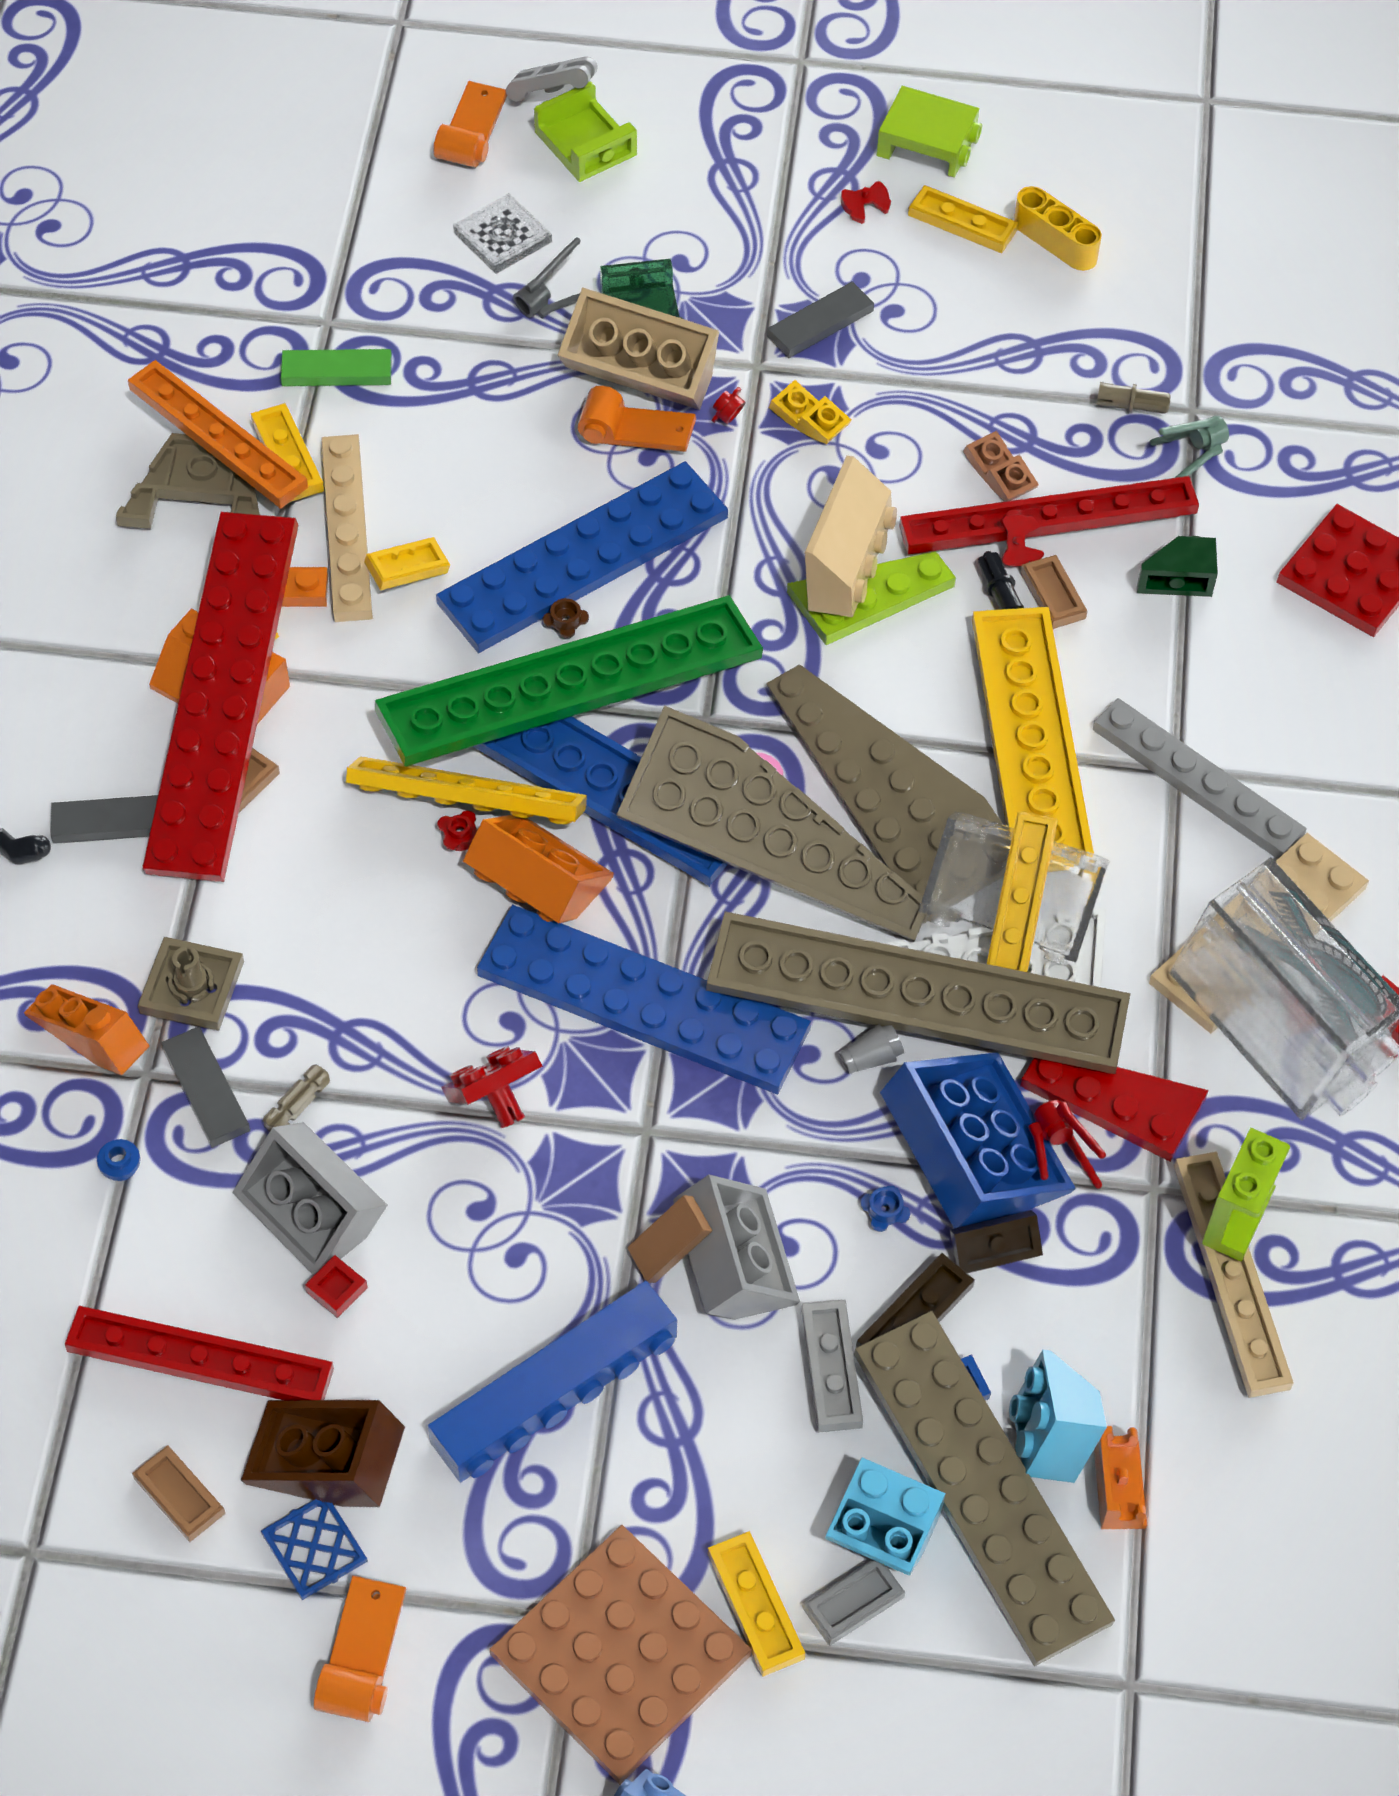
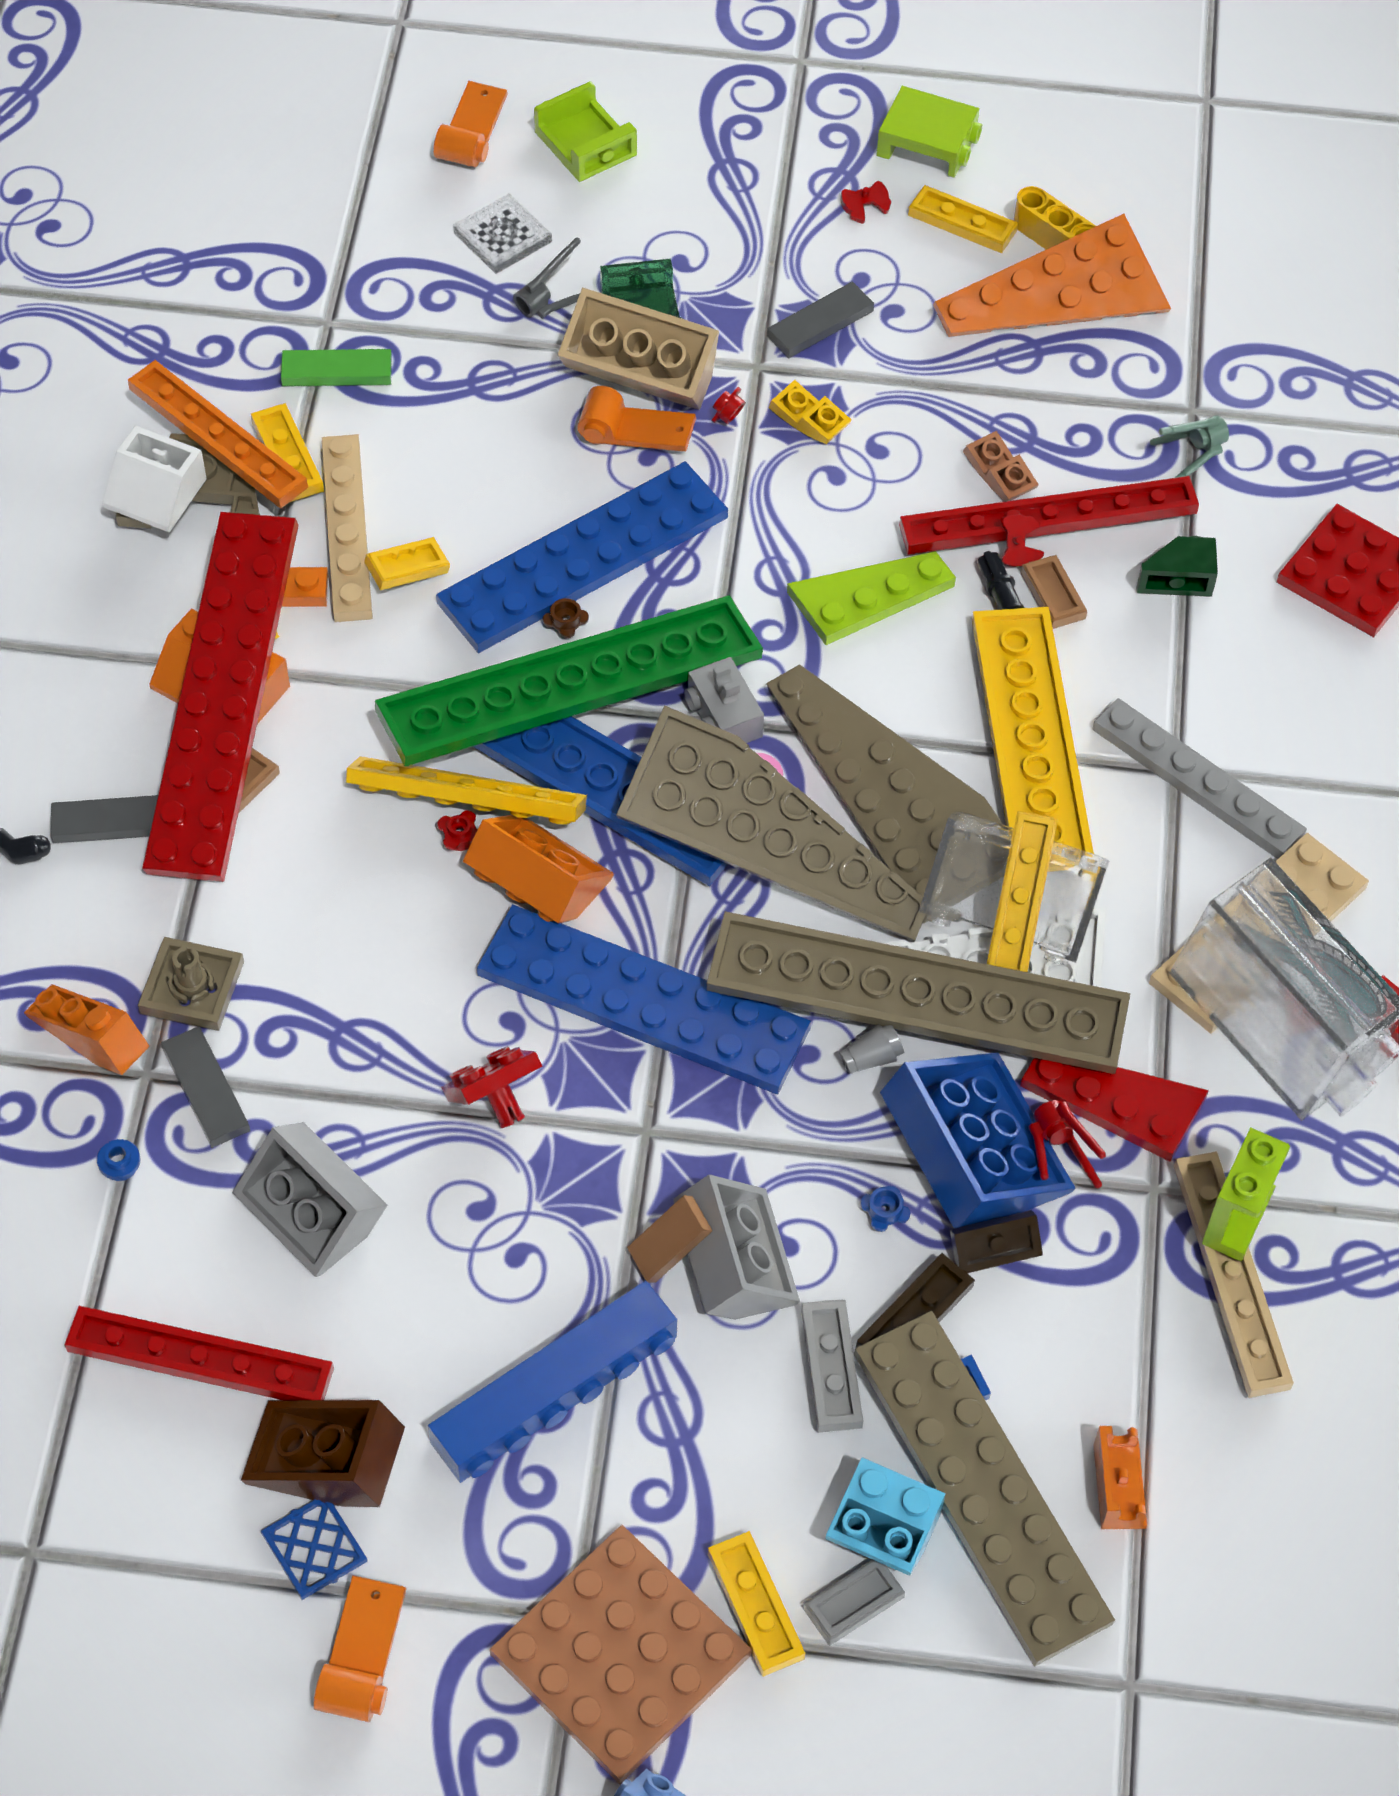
medium nougat tile [132,1445,226,1542] -> none
dark tan axle [263,1064,330,1131] -> none
red plate [305,1255,368,1318] -> none
light grey plate [506,57,598,101] -> none
tan slope [805,455,897,617] -> none
medium azure slope [1009,1349,1107,1483] -> none
dark tan axle [1096,382,1171,413] -> none
none -> white slope [102,425,207,532]
none -> light grey brick [684,657,764,743]
none -> orange wing [933,214,1171,337]

